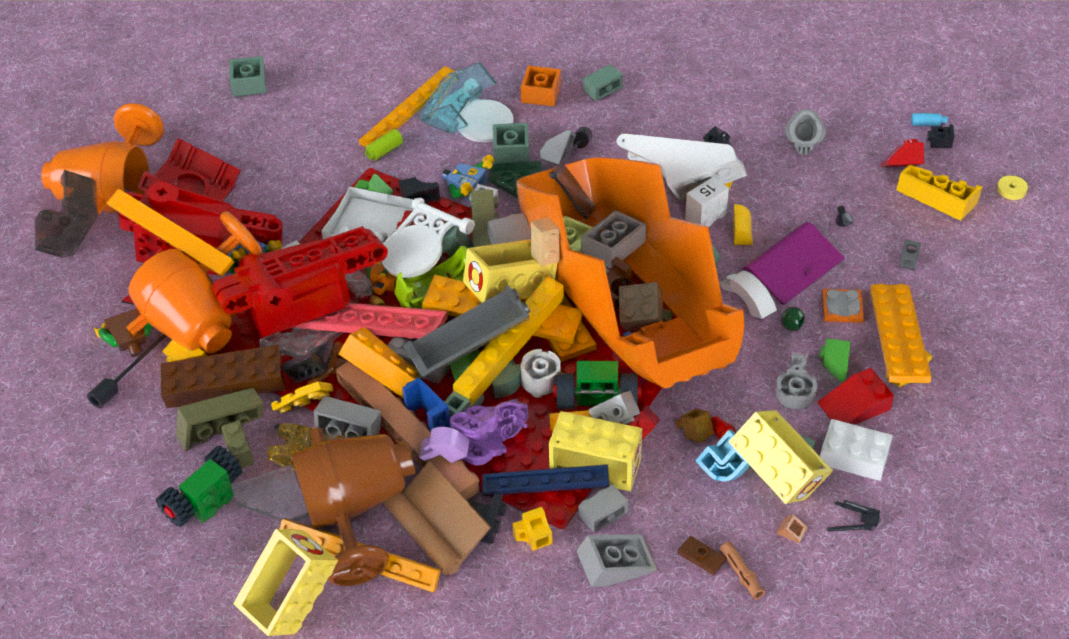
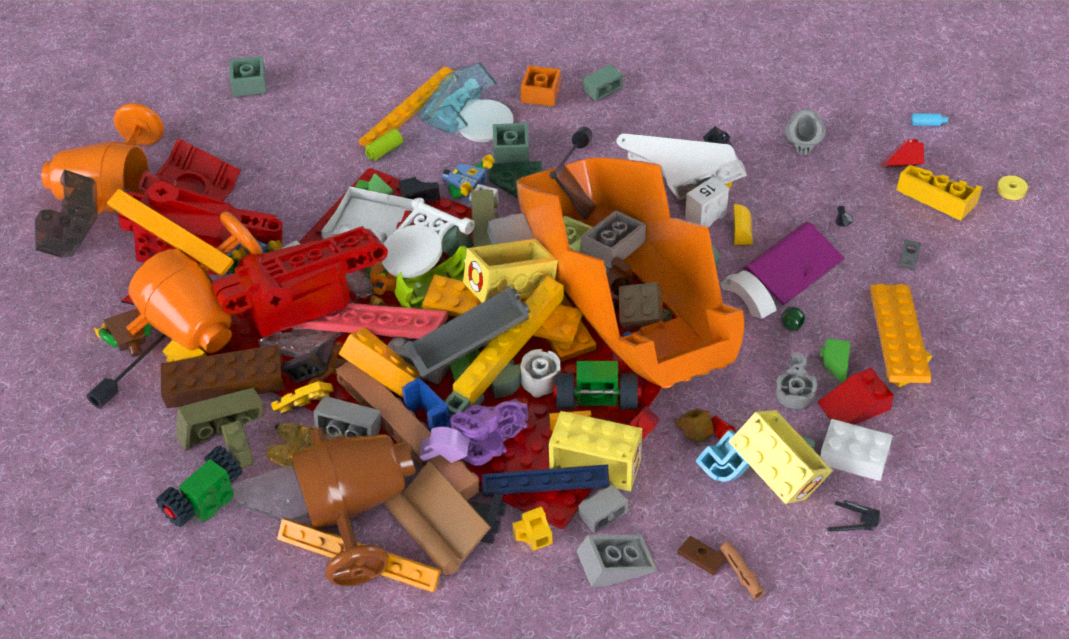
light yellow hose [233,529,338,636] -> none
tan brick [531,217,559,266] -> none
light grey slope [540,130,576,165] -> none
light grey brick [589,391,640,425] -> none
nougat slope [776,514,808,543] -> none
piece [822,289,864,323] -> none
black brick [927,124,955,149] -> none

